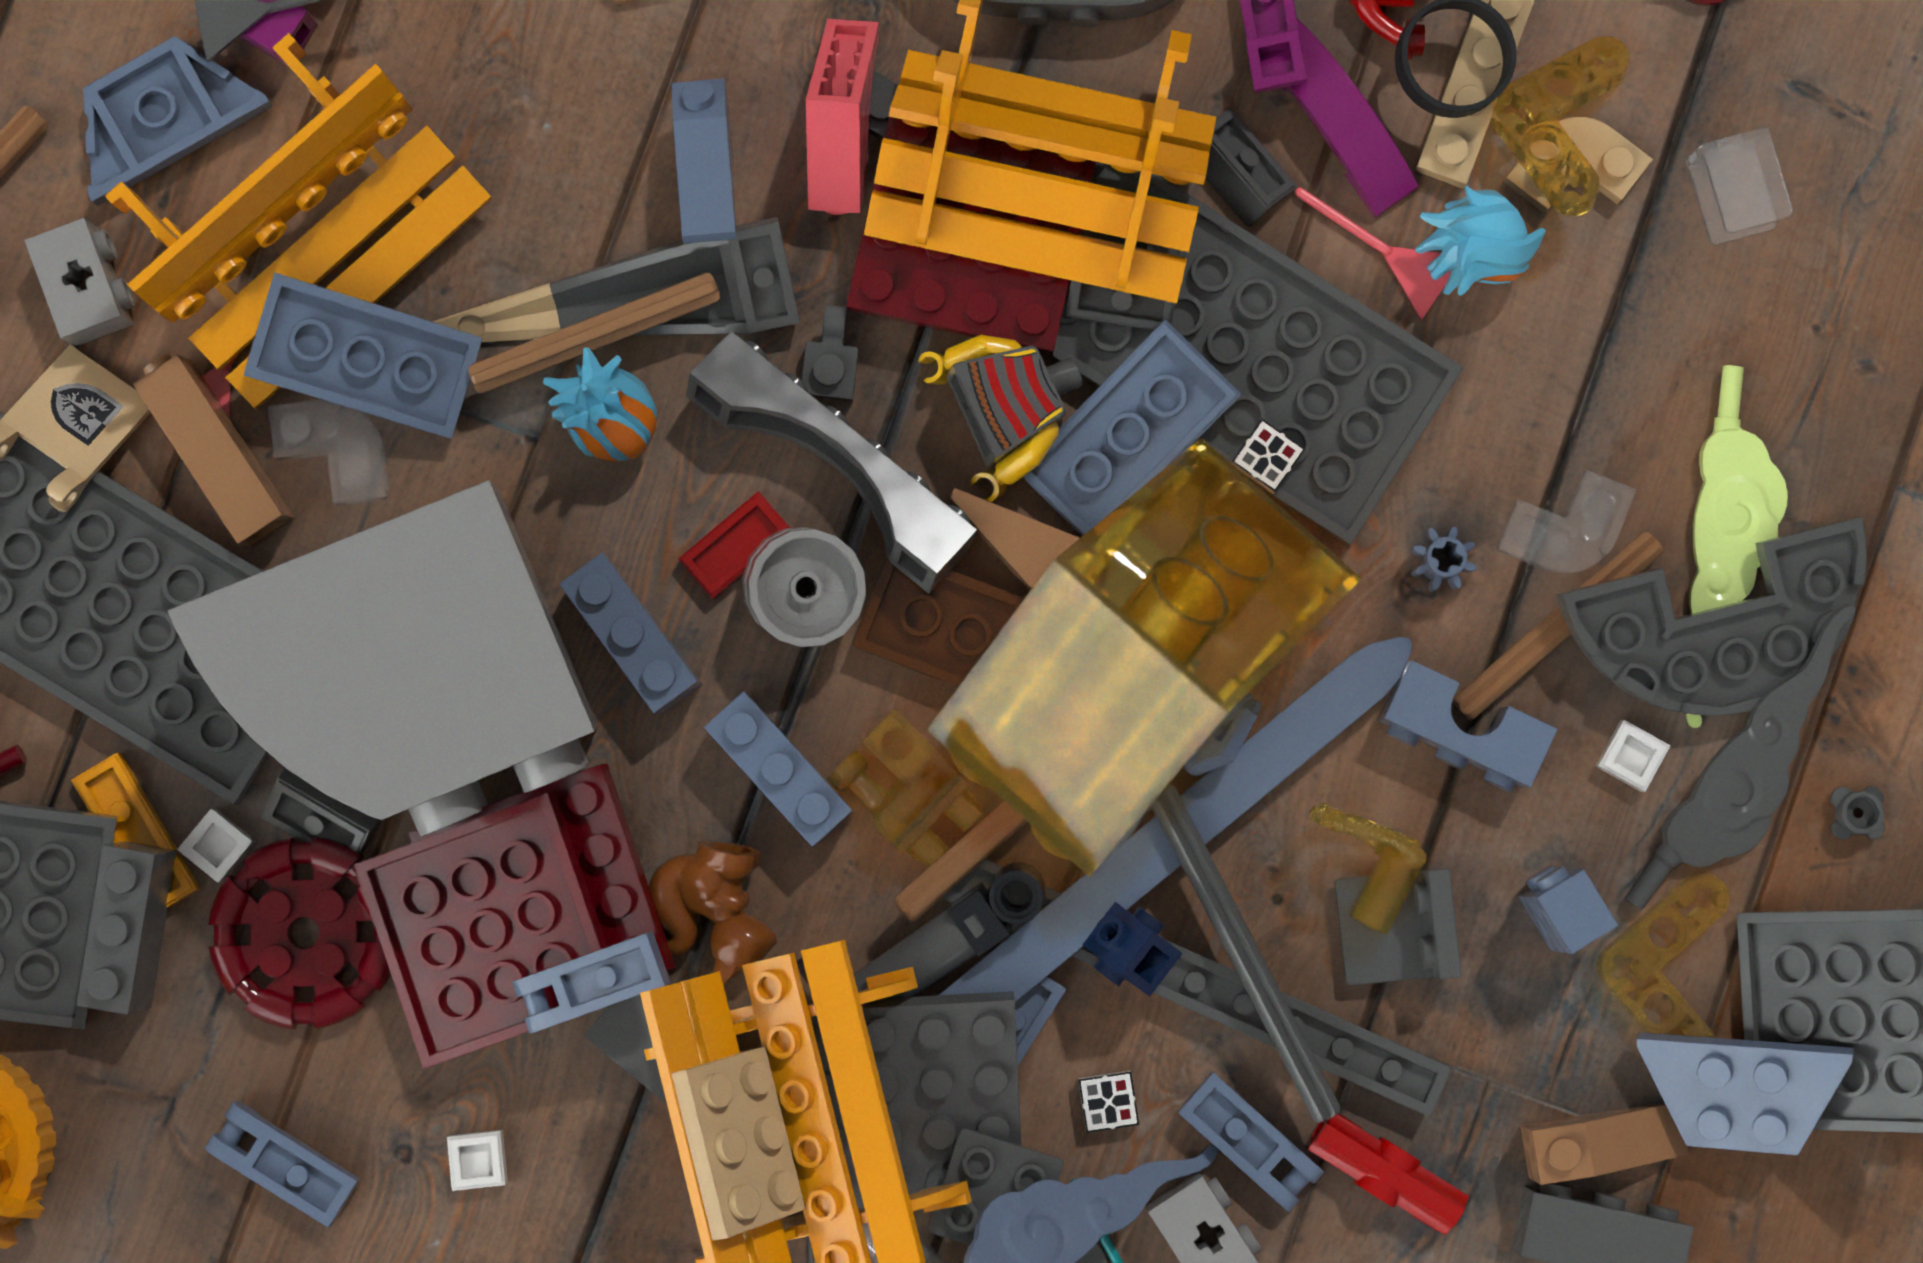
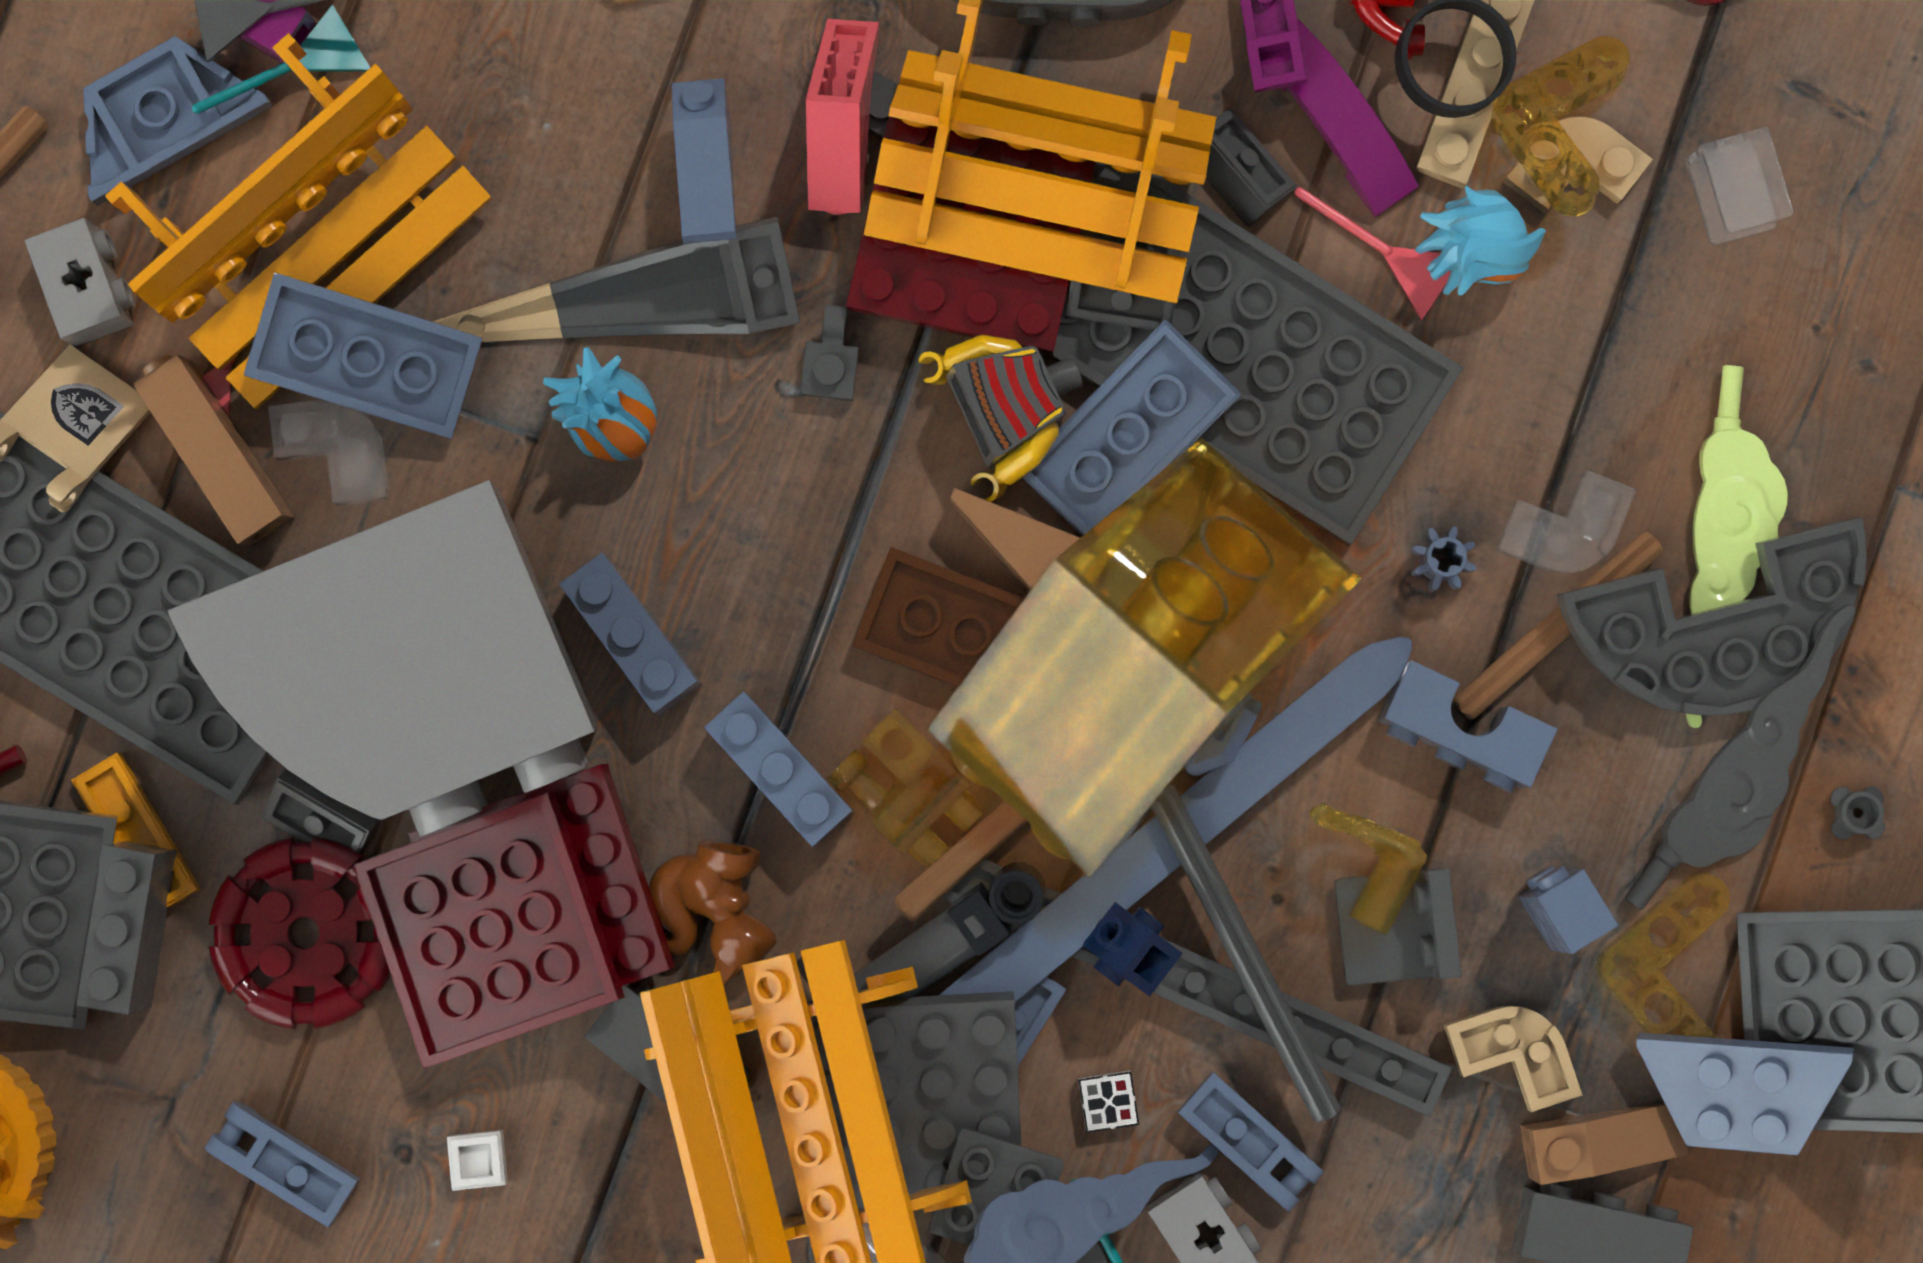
white tile [177,808,257,883] -> none
medium nougat axle [468,272,720,394] -> none
sand blue plate [512,931,671,1034] -> none
tan plate [671,1046,806,1240] -> none
red tile [678,491,790,600] -> none
dark grey arch [686,331,977,594] -> none
light grey wheel [742,527,866,647] -> none
tile [1230,419,1305,494] -> none
red piece [1306,1113,1470,1235] -> none
white tile [1595,720,1670,792] -> none
none -> teal piece [192,4,370,114]
none -> tan plate [1443,1006,1583,1112]

